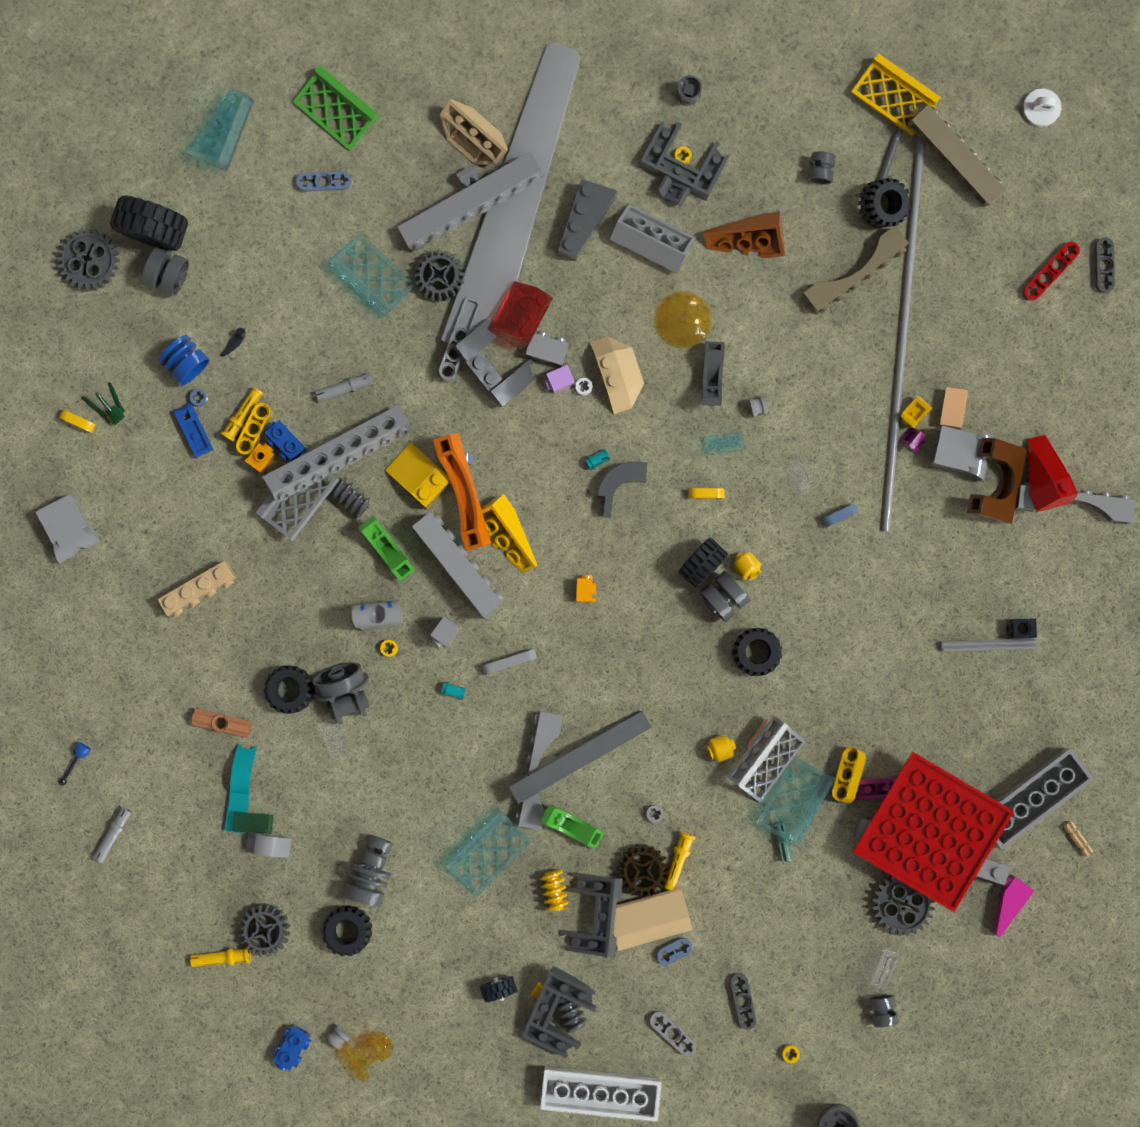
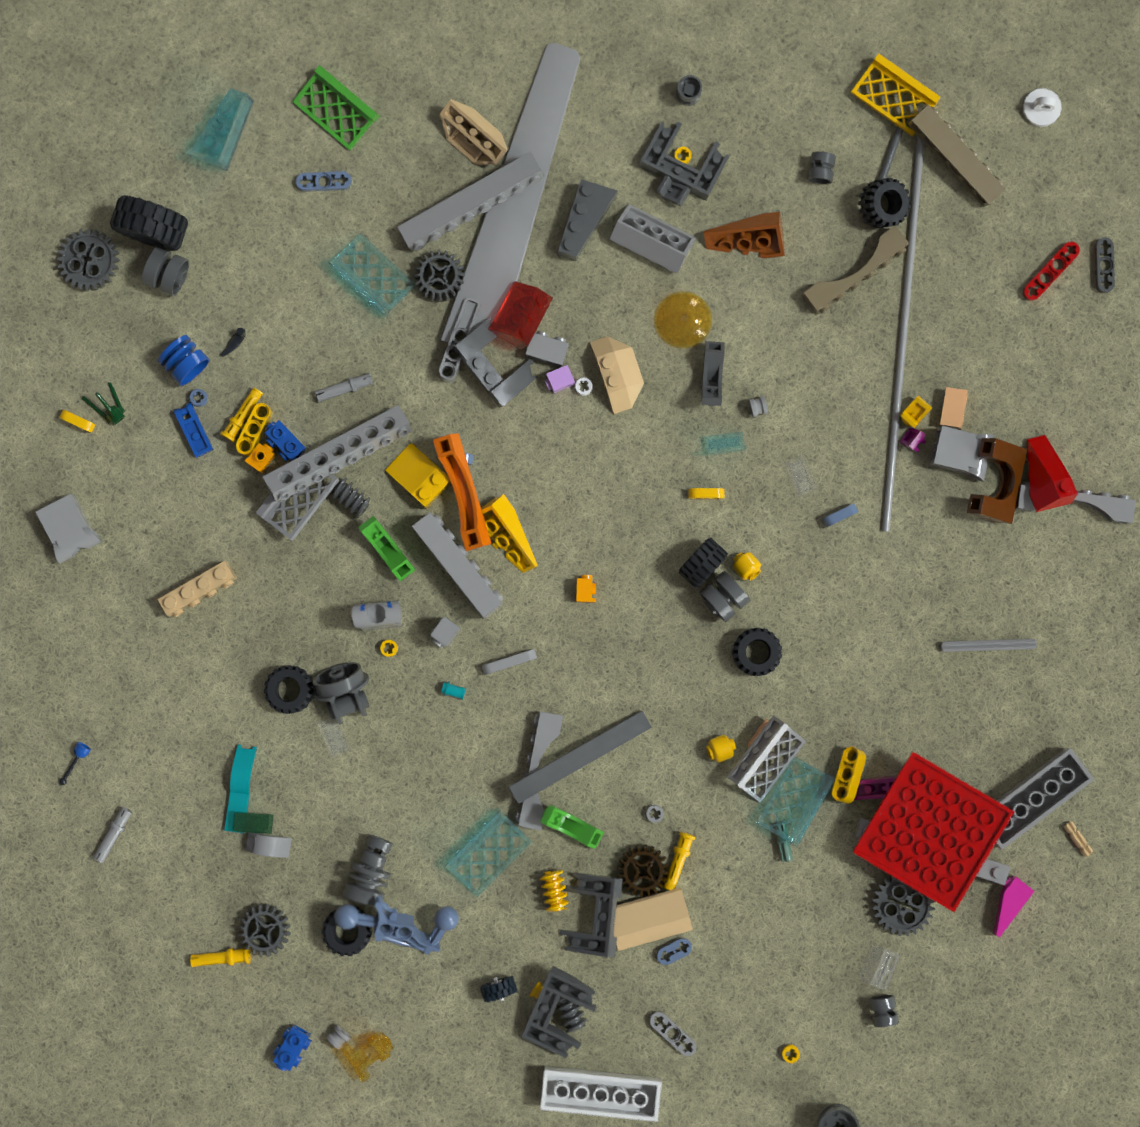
nougat piece [191,708,252,738] -> none
light grey tile [456,165,481,189] -> none
teal pin [585,449,610,470] -> none
dark grey arch [598,461,648,518] -> none
dark grey beam [730,973,757,1030] -> none
black brick [1007,618,1037,639] -> none
none -> sand blue piece [334,896,459,954]

